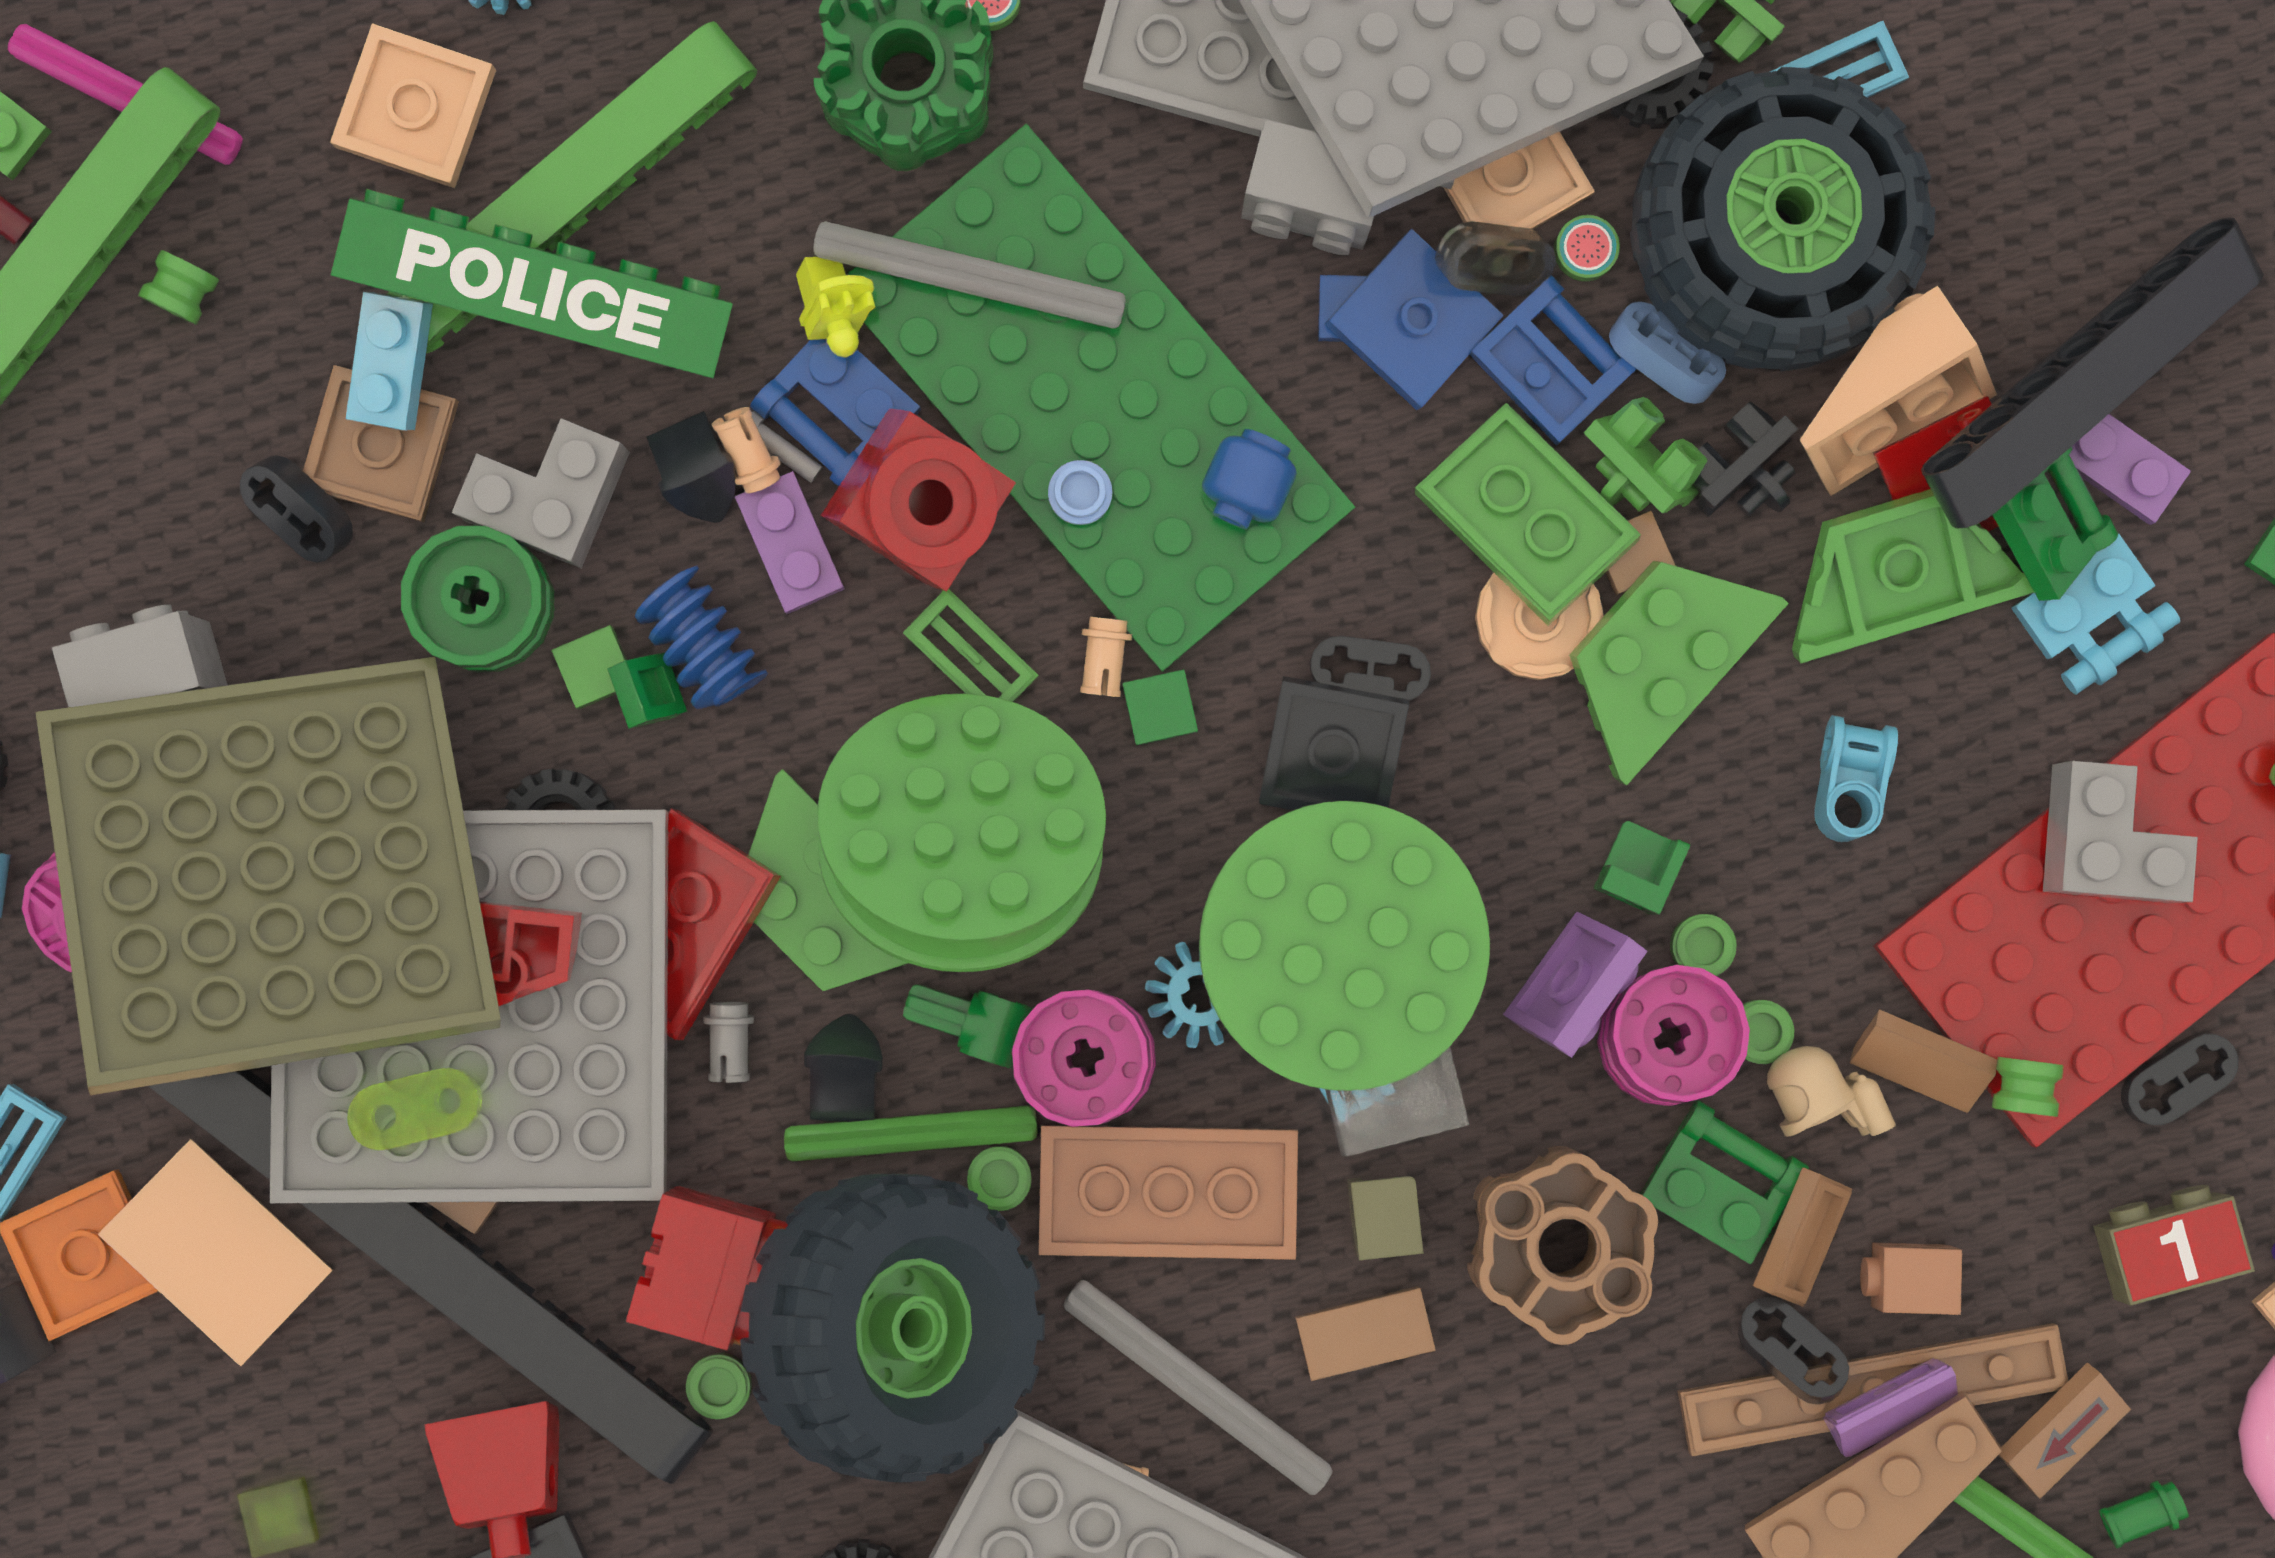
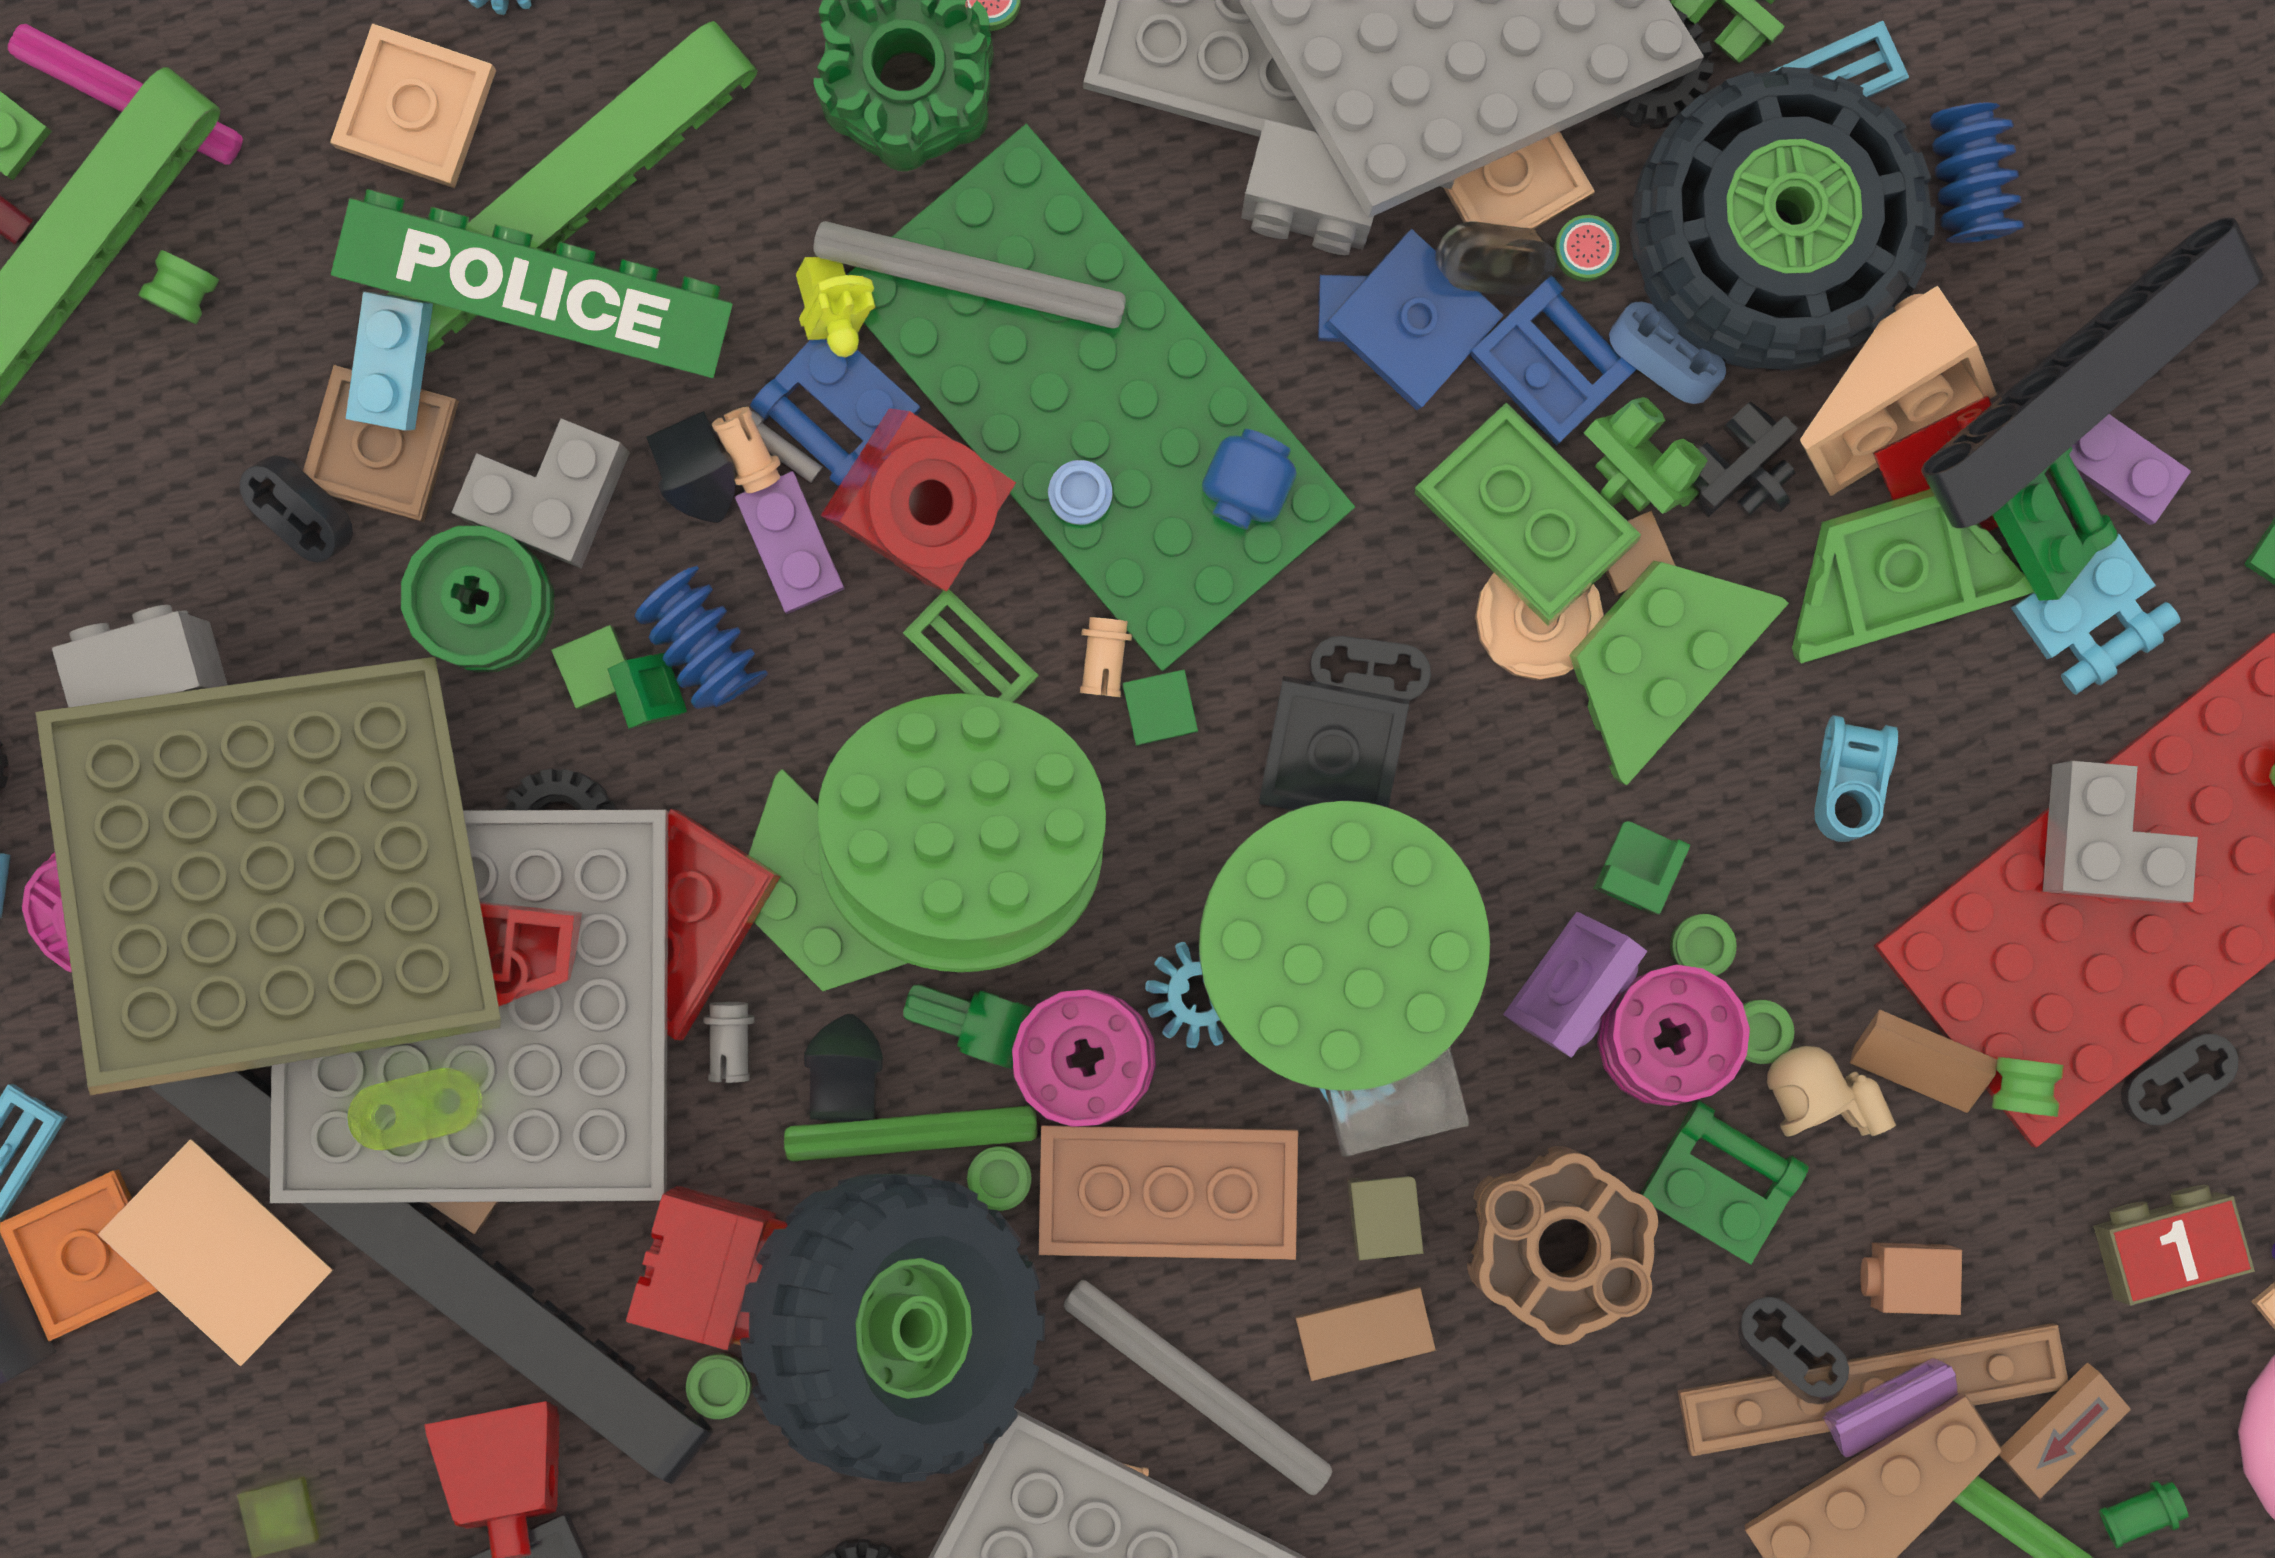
medium nougat tile [1753,1167,1852,1307] -> none
none -> blue piece [1930,102,2024,243]

